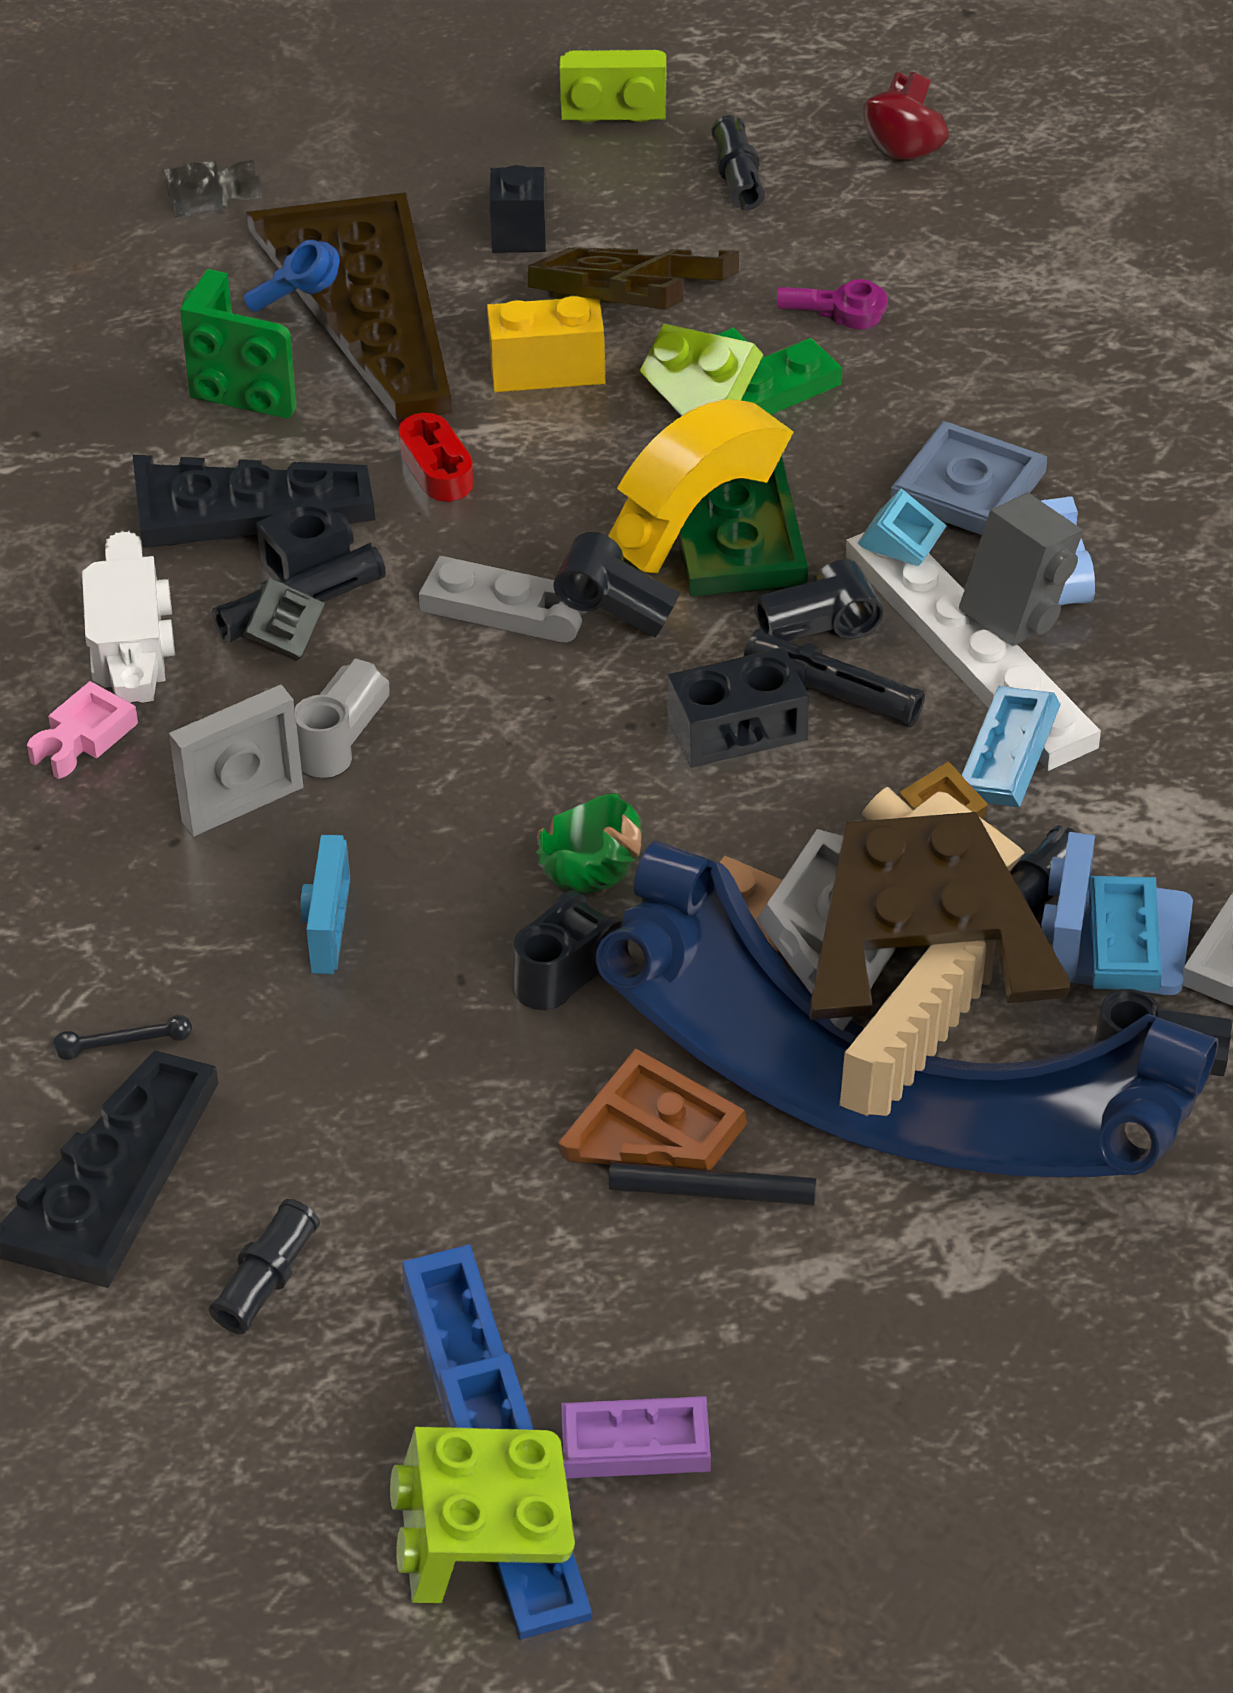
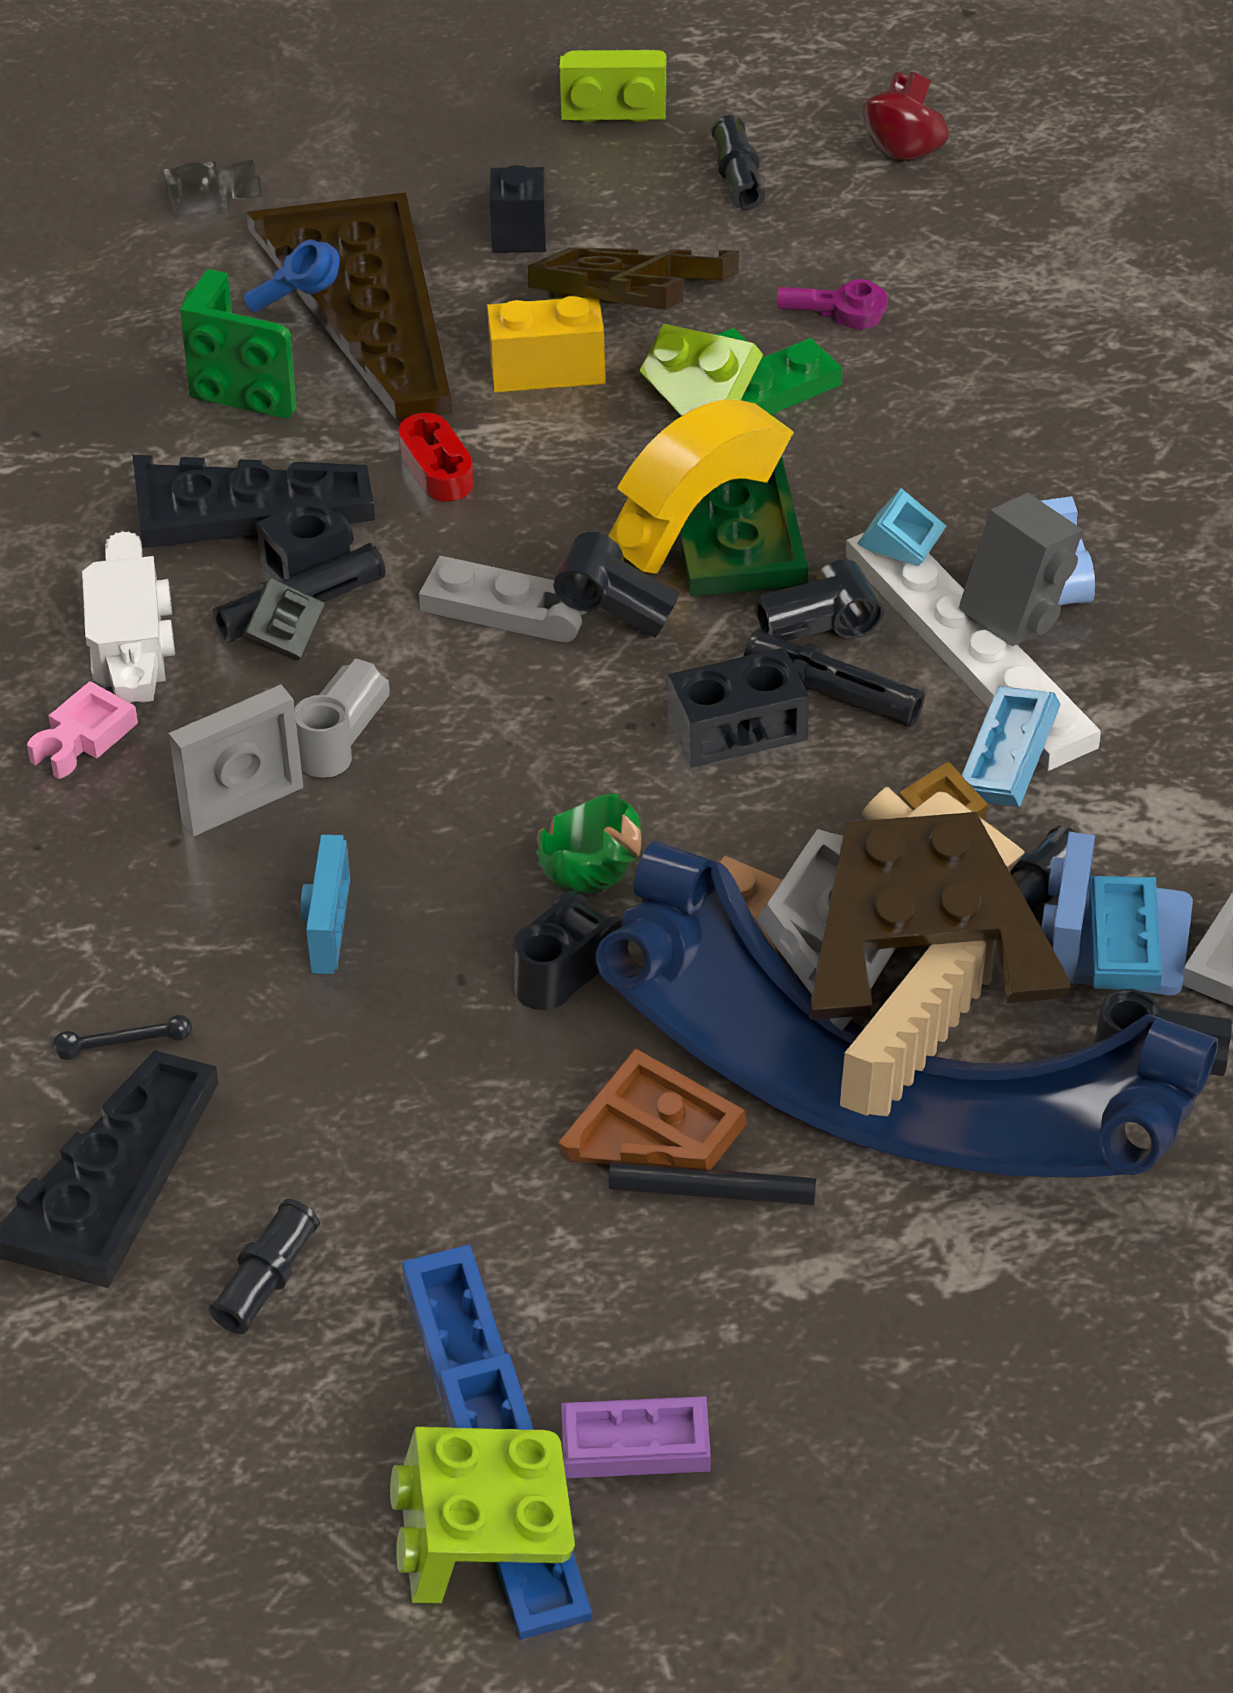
sand blue plate [891,421,1047,535] -> none

